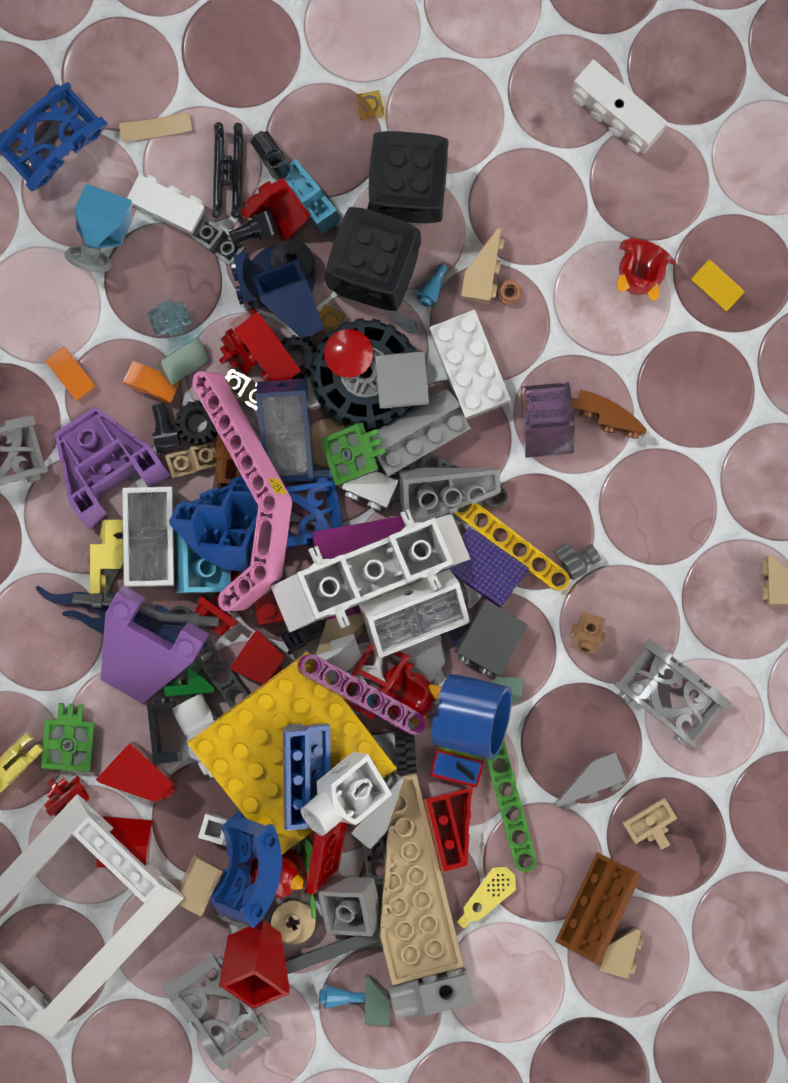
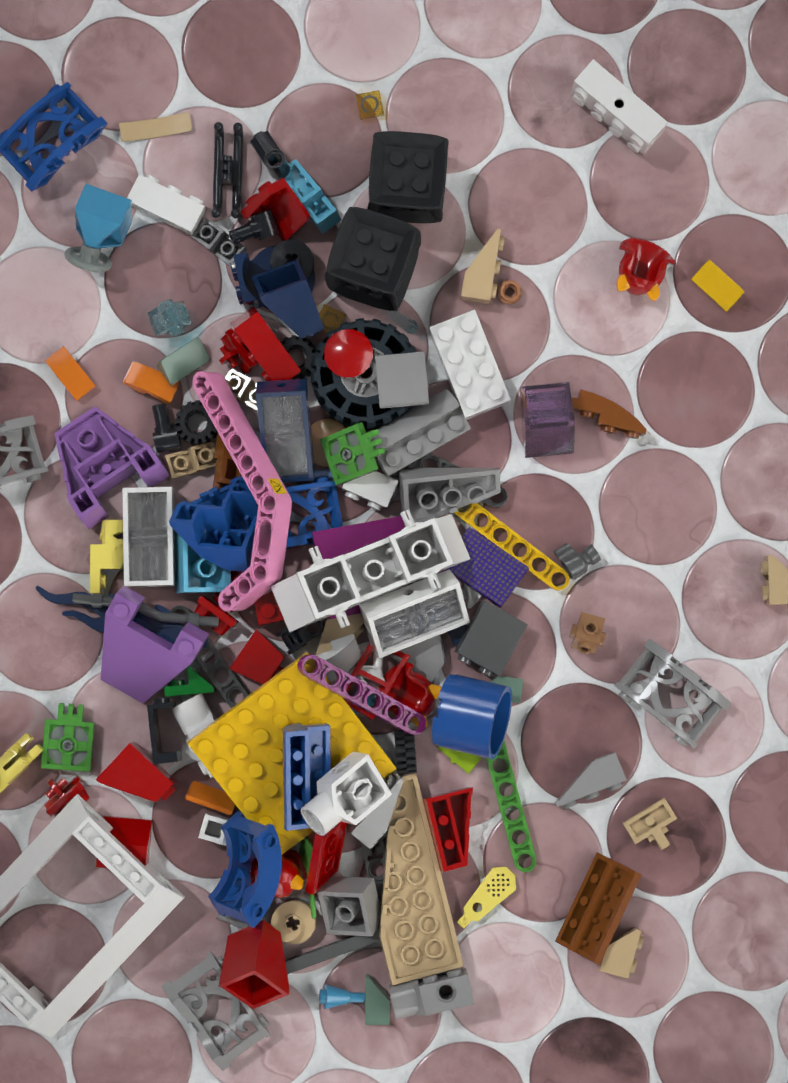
tan slope [177,854,223,916] -> none
dark azure cone [415,264,448,307] -> none
slope [430,749,484,788] -> none
none -> orange slope [185,781,236,815]

